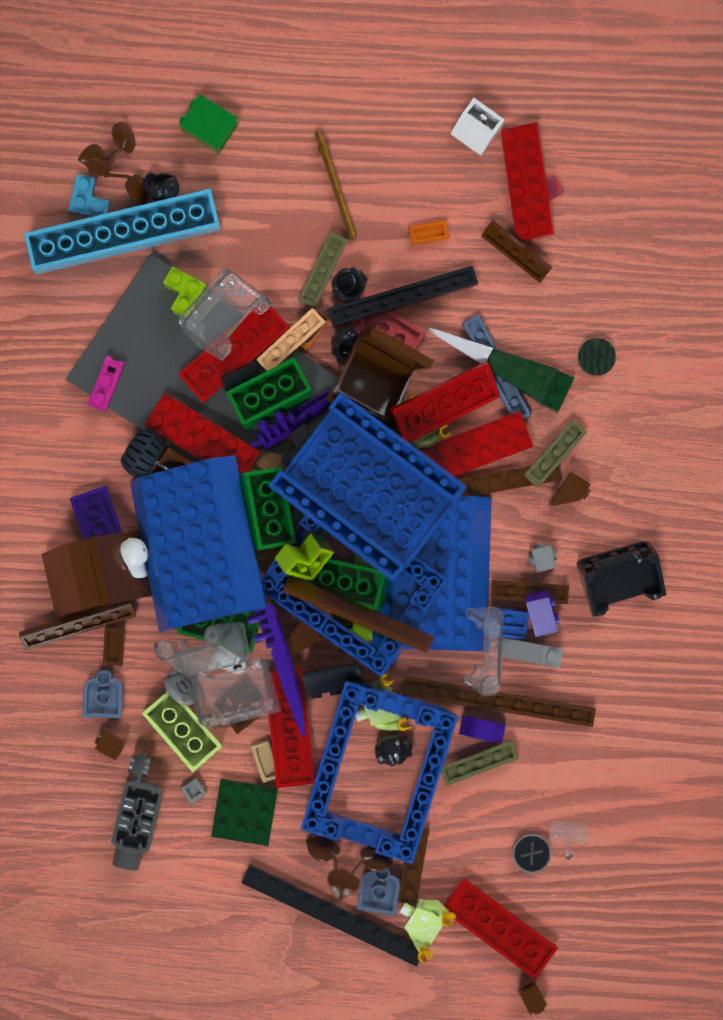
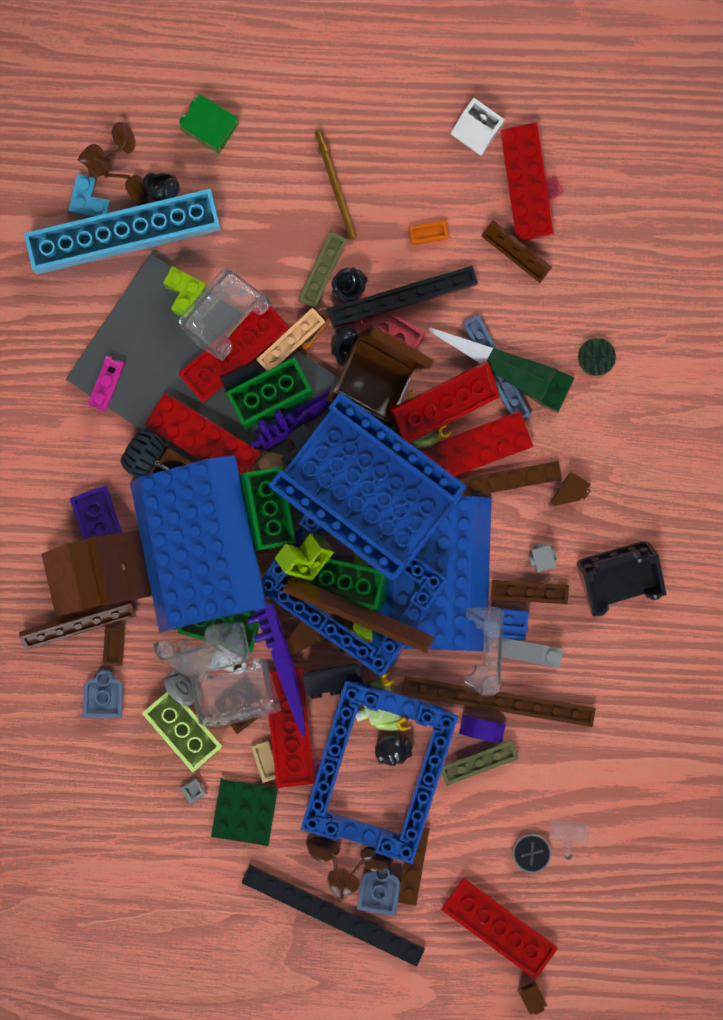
reddish brown brick [95,731,127,760] -> none
dark grey brick [111,751,164,870] -> none
white cap [120,538,149,578] -> none
yellowish green torso [399,899,455,963] -> none
olive plate [524,419,587,488] -> none
brick [525,590,560,637] -> none

